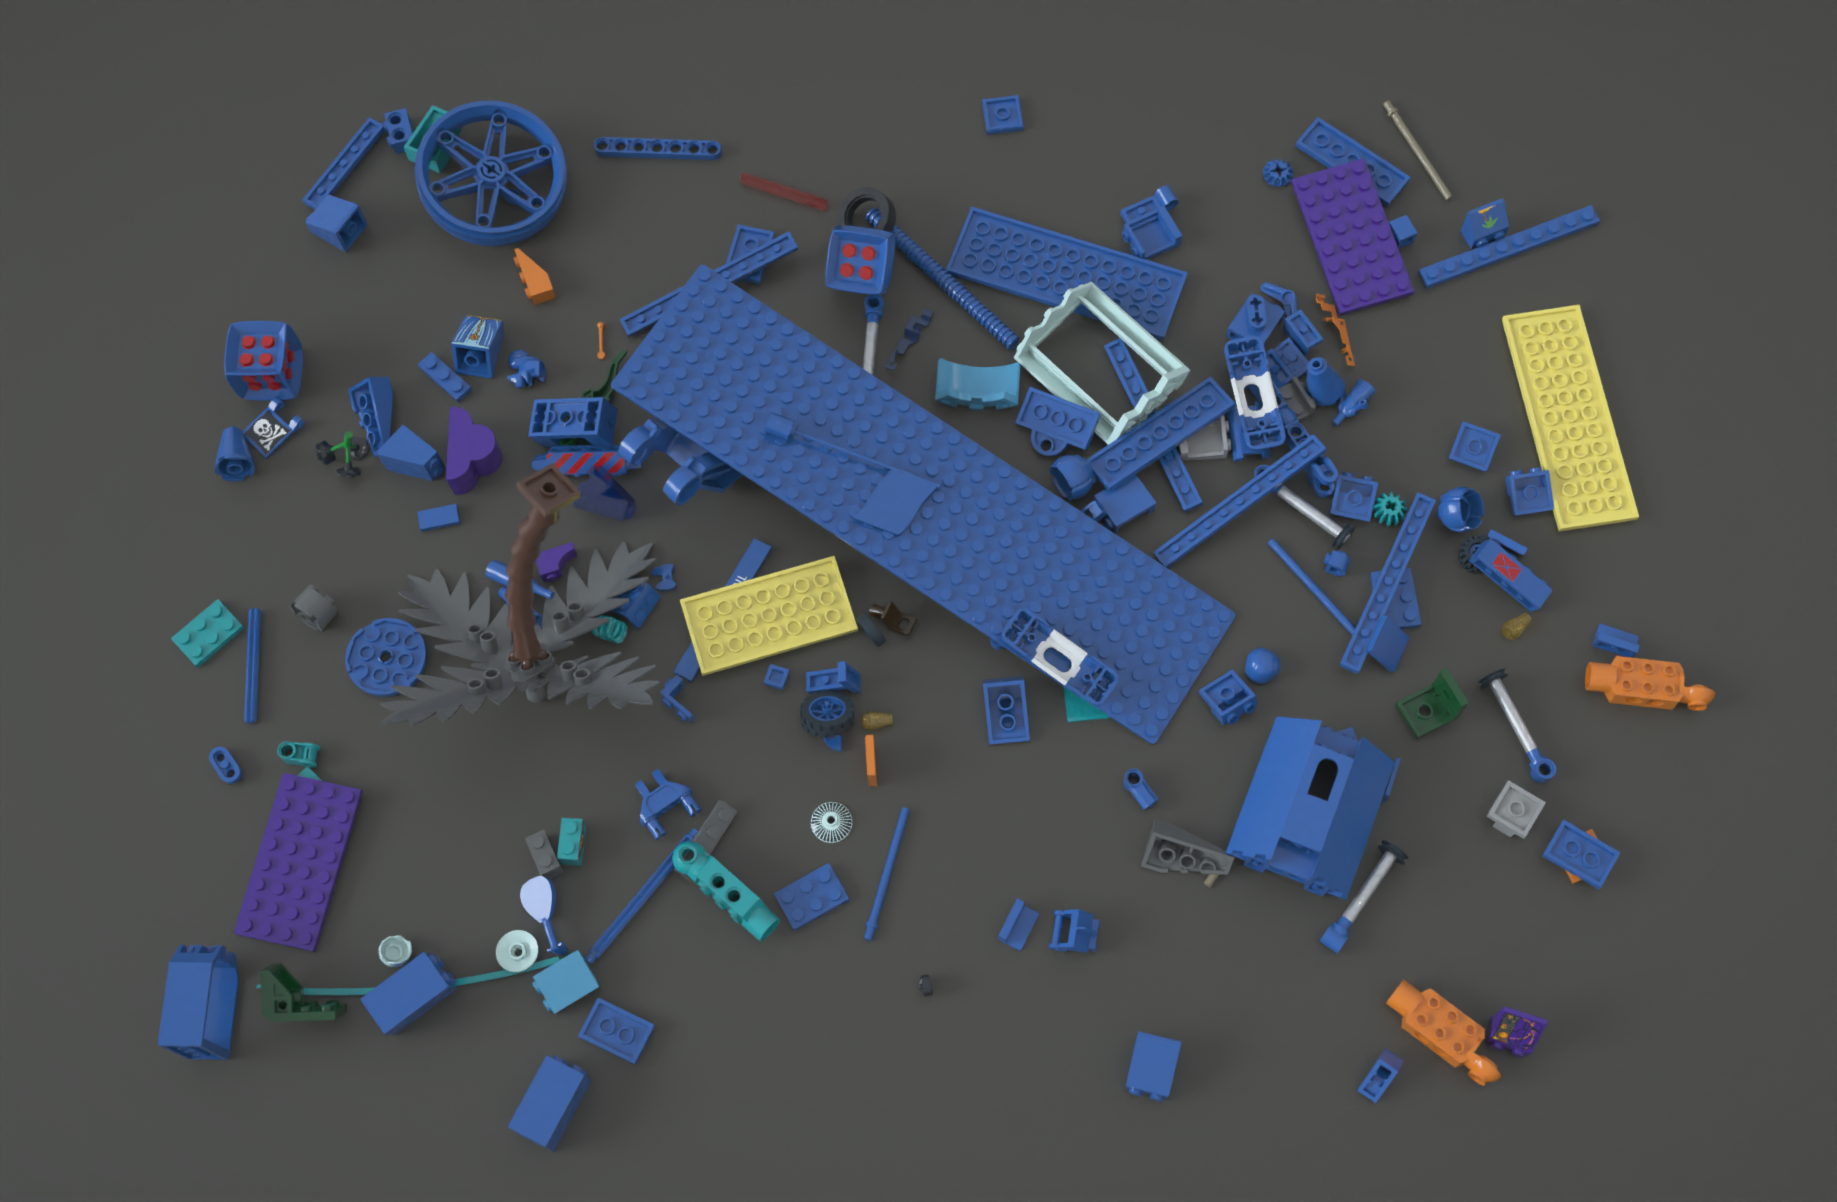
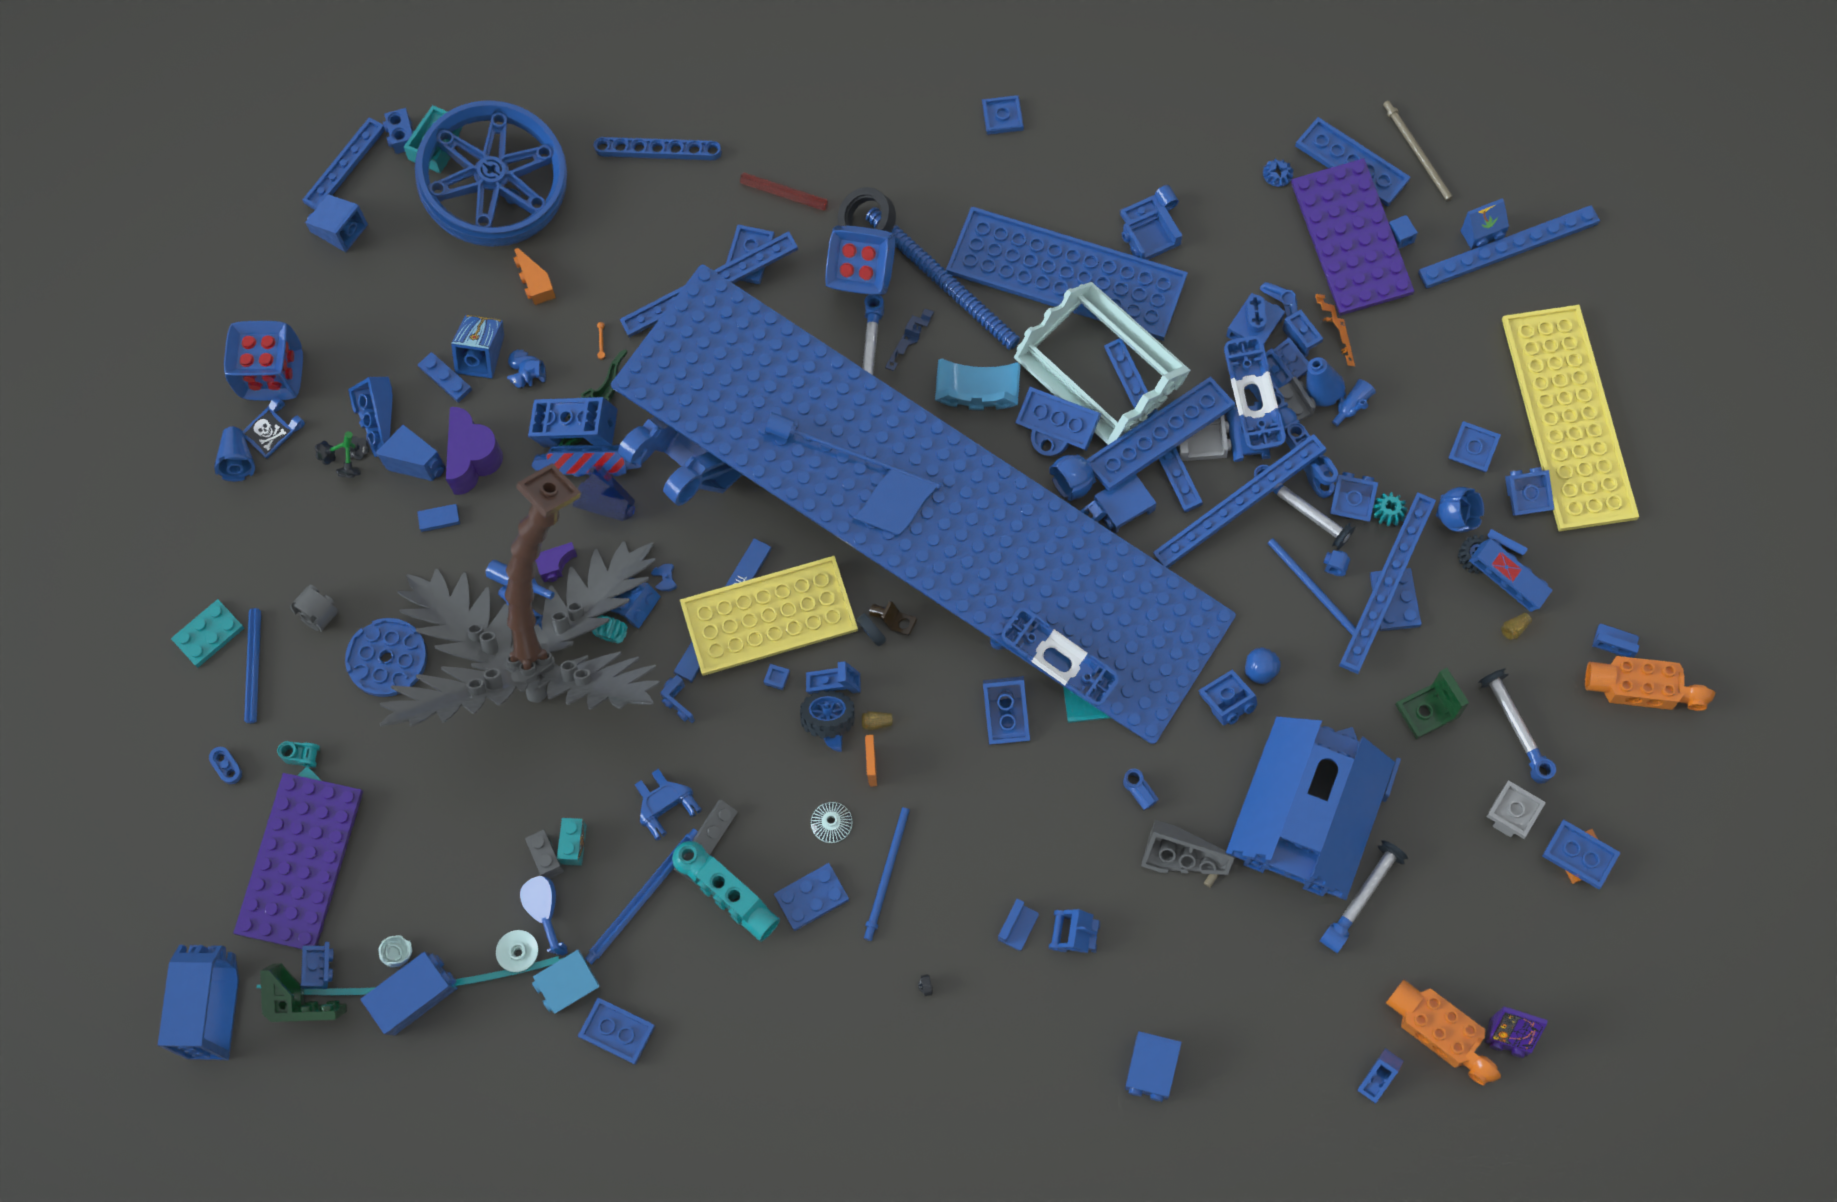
blue brick [508,1055,591,1152] -> none
blue tile [1366,616,1410,672] -> none
none -> blue bracket [301,942,333,989]

